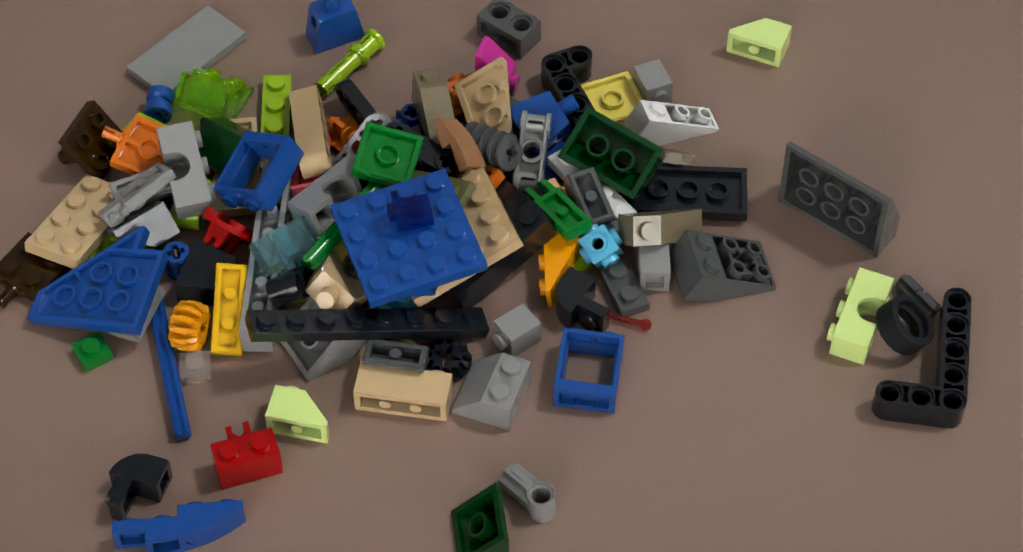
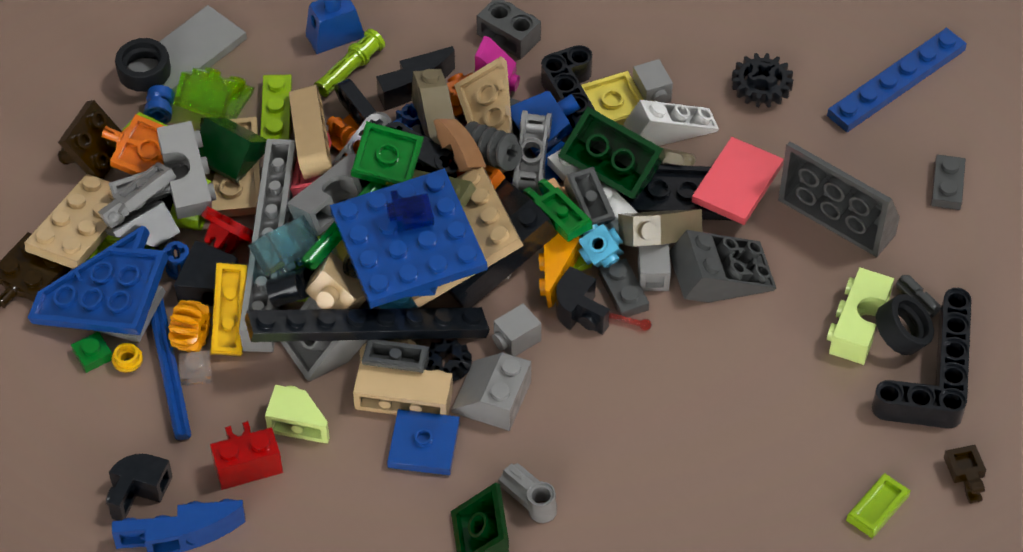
blue window [213,131,304,211] -> none
blue window [553,328,625,413] -> none
yellowish green slope [726,18,792,68] -> none
none -> yellow plate [112,343,143,373]
none -> black tyre [115,38,171,92]
none -> black slope [376,46,455,111]
none -> blue plate [387,409,460,475]
none -> coral tile [692,137,784,225]
none -> black gear [732,53,793,108]
none -> blue plate [827,27,967,132]
none -> lime tile [846,473,911,539]
none -> dark grey plate [931,154,966,210]
none -> dark brown plate [944,445,986,503]

